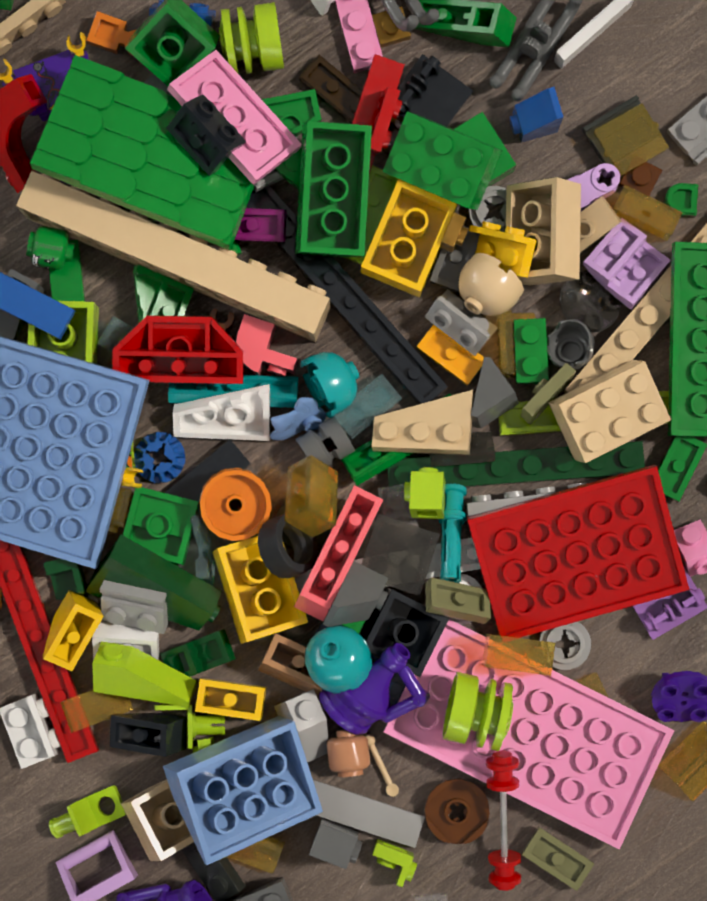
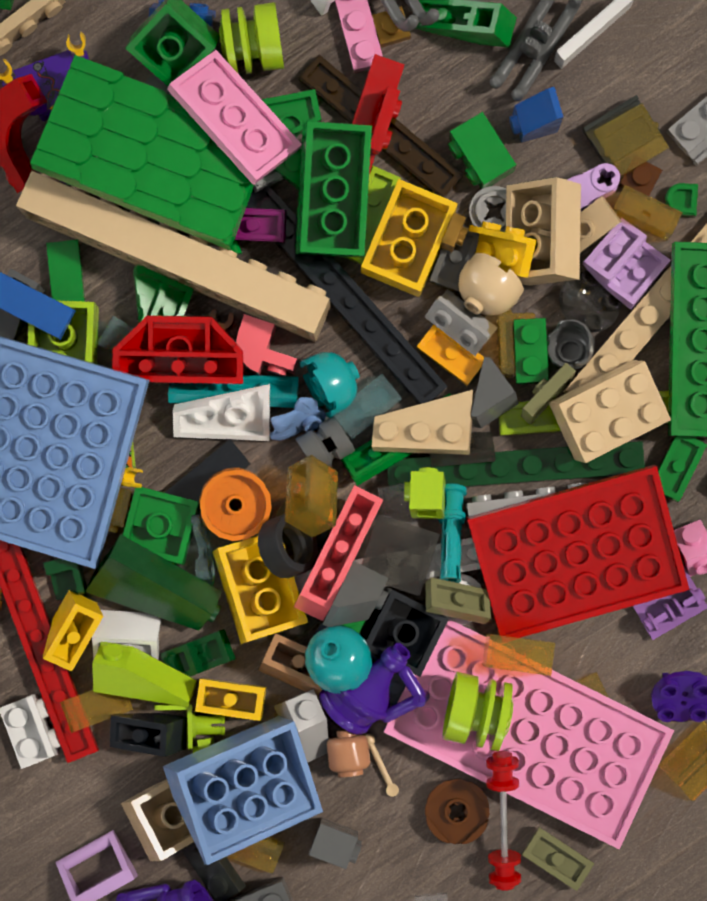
green head [26,226,75,270] -> none
lime bracket [49,785,126,839] -> none
orange plate [86,11,136,56] -> none
light grey plate [100,580,168,634] -> none
blue gear [134,432,185,483] -> none
black bracket [166,95,246,176] -> none
light grey tile [313,779,425,848] -> none
lime bracket [372,839,417,887] -> none
green brick [383,111,502,210] -> none
black hinge [397,54,473,127] -> none
light grey gear [539,622,591,670] -> none

